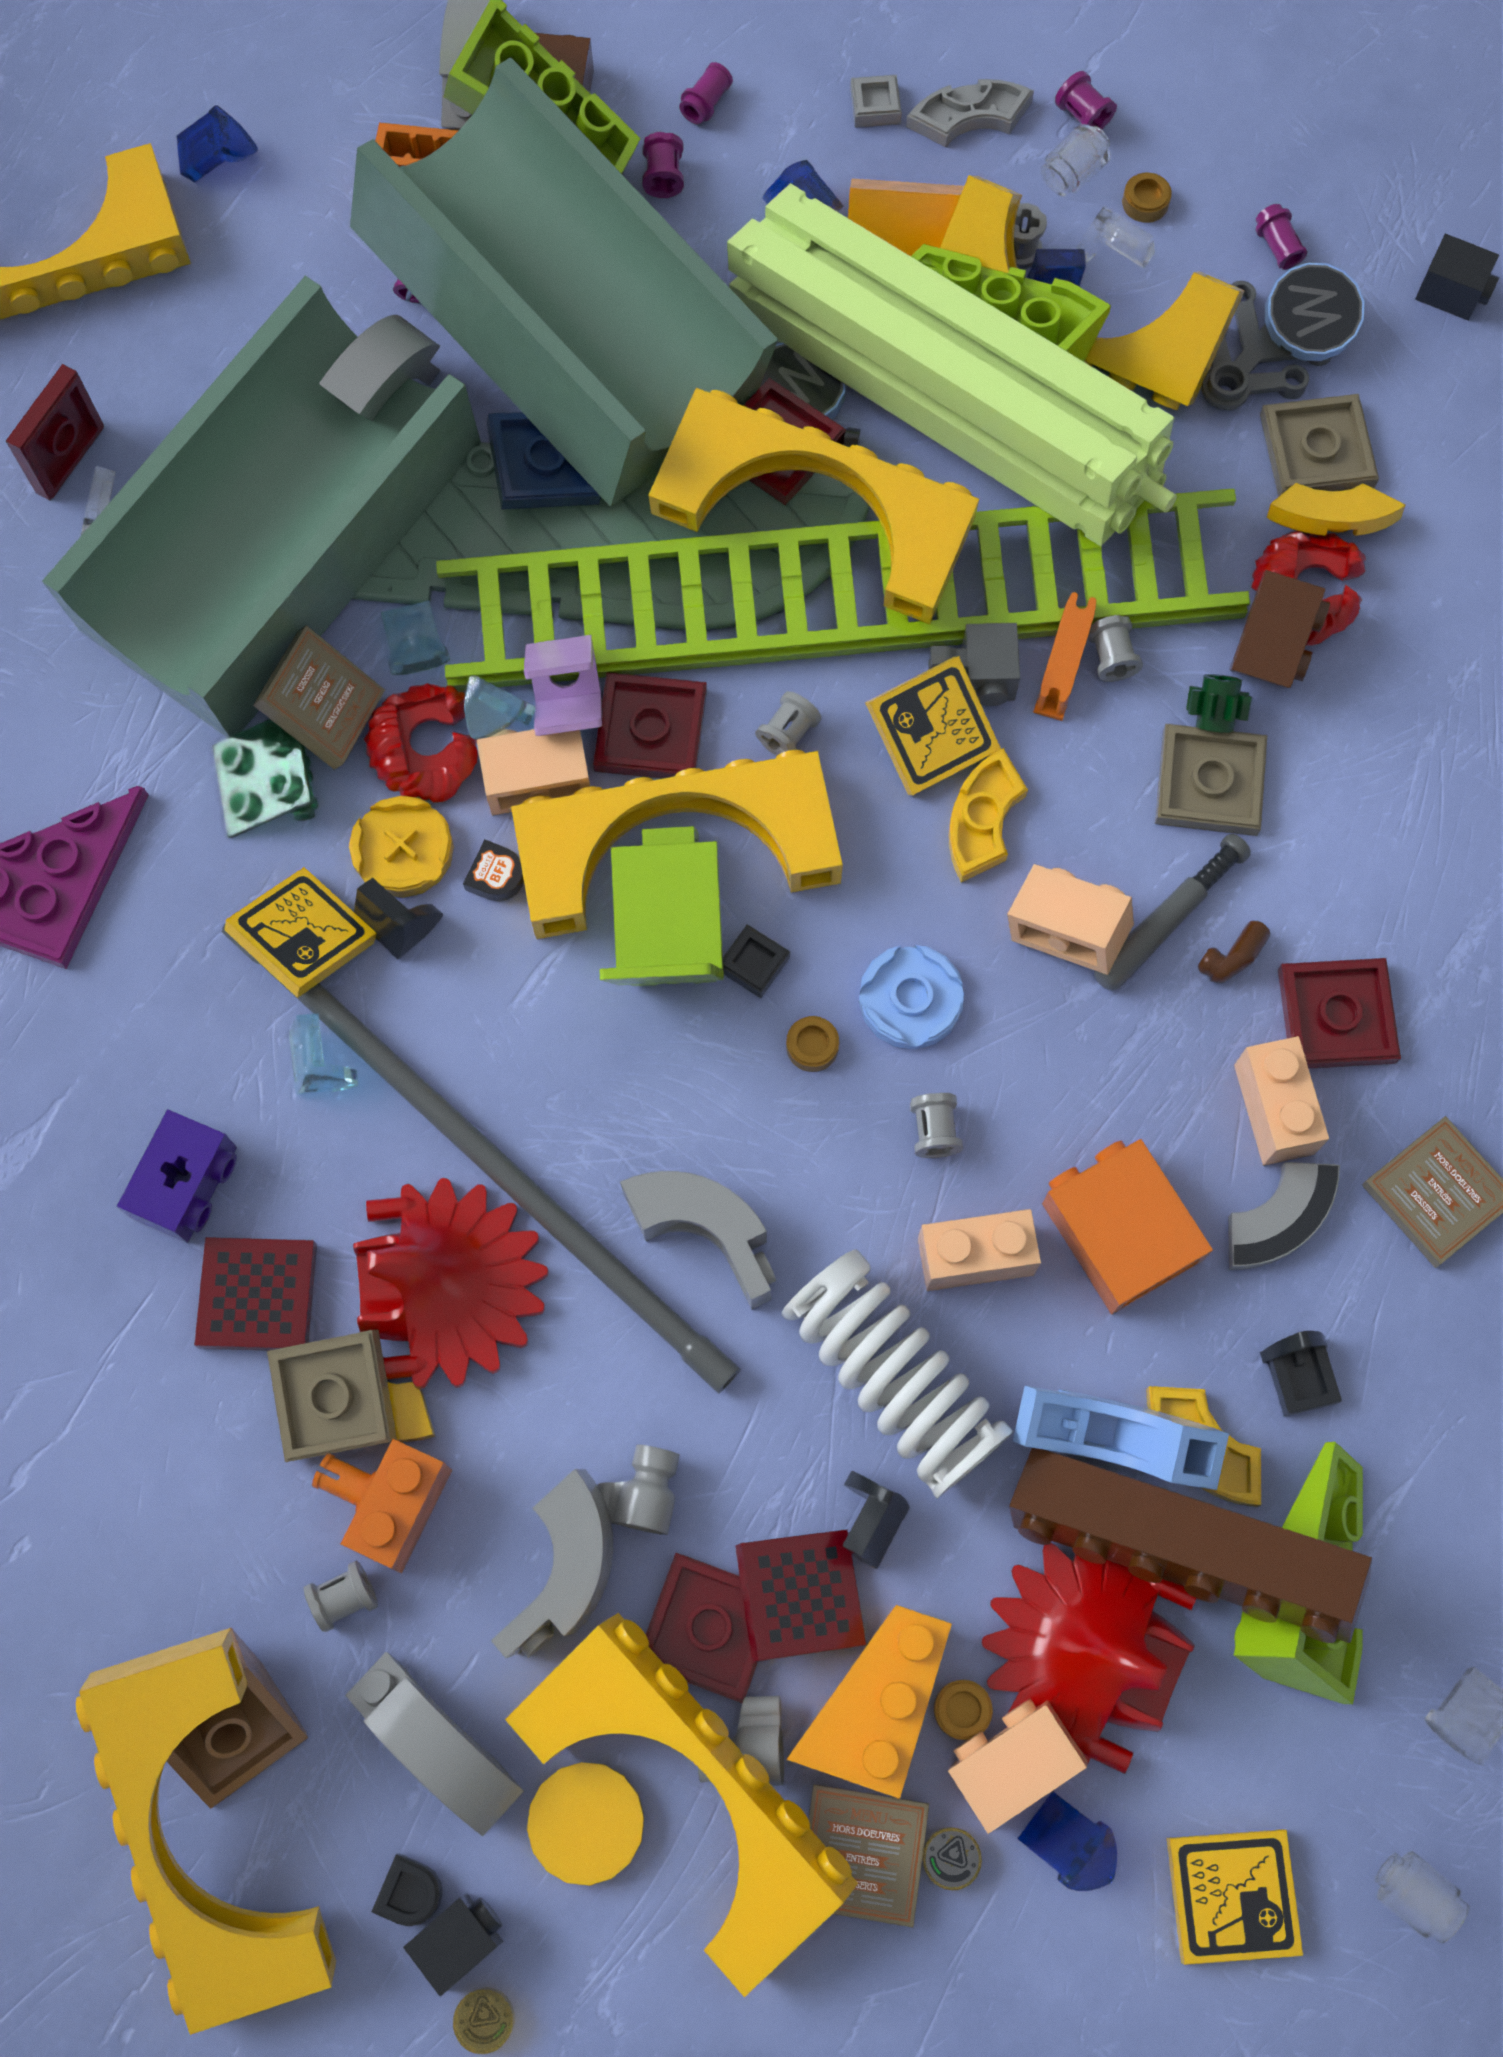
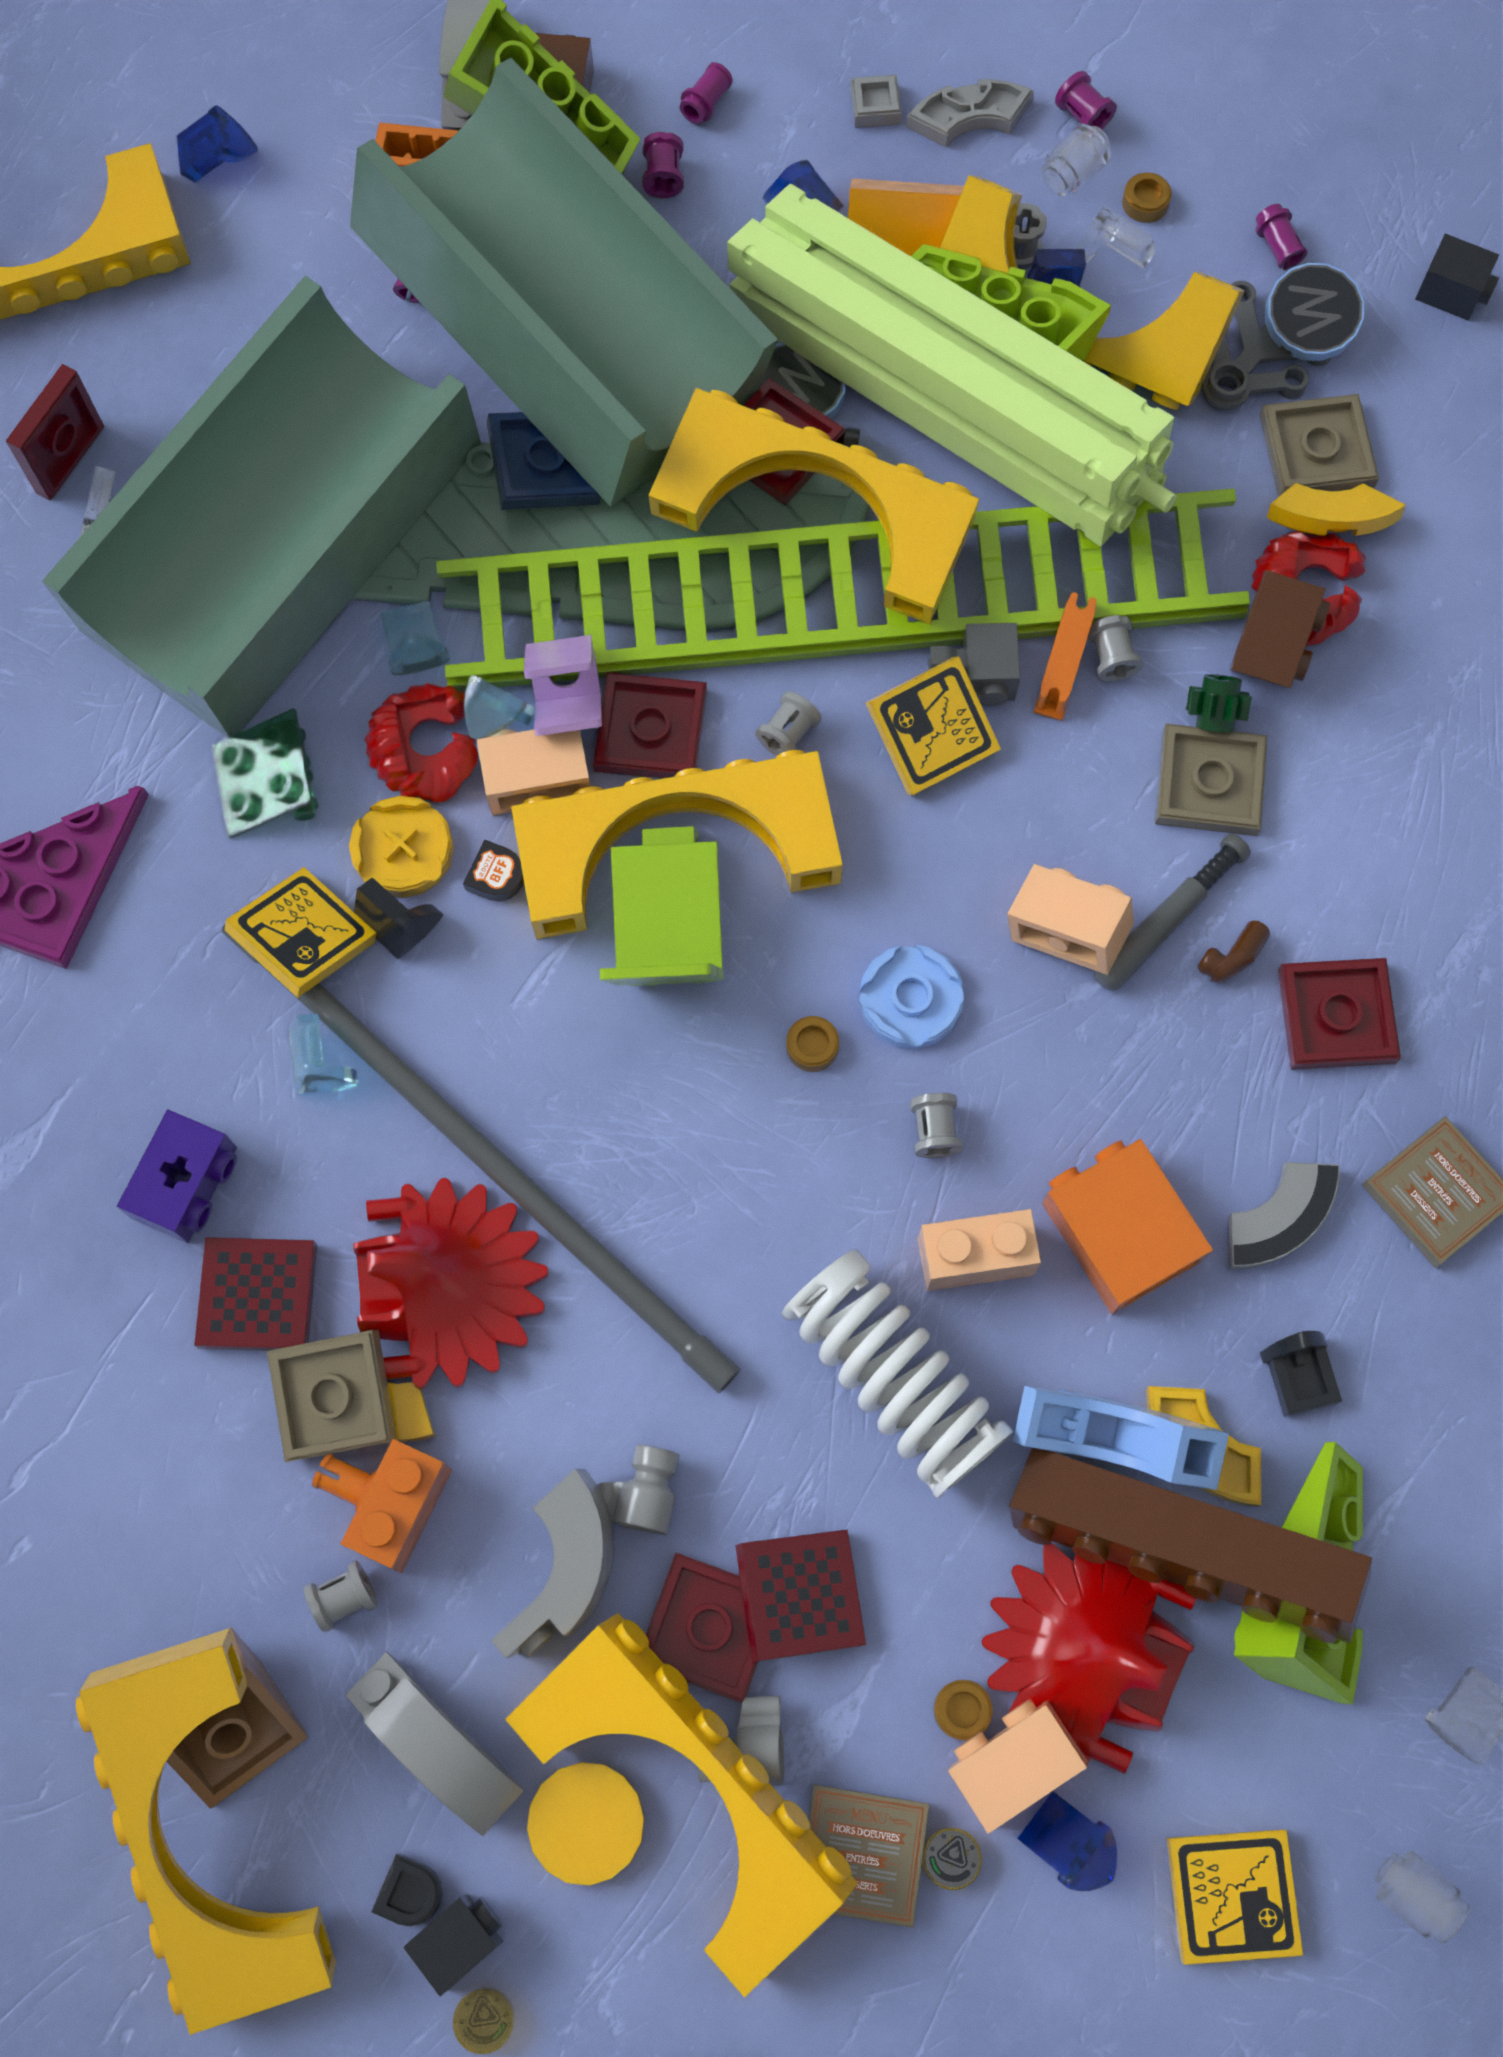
dark tan tile [253,625,385,770] -> none
light grey arch [319,315,440,421] -> none
light grey arch [620,1171,776,1310] -> none
black tile [723,924,790,998] -> none
light orange wedge [786,1605,952,1799] -> none
black tile [843,1471,910,1569] -> none
yellow tile [949,748,1028,883] -> none
light nougat brick [1234,1036,1329,1166] -> none

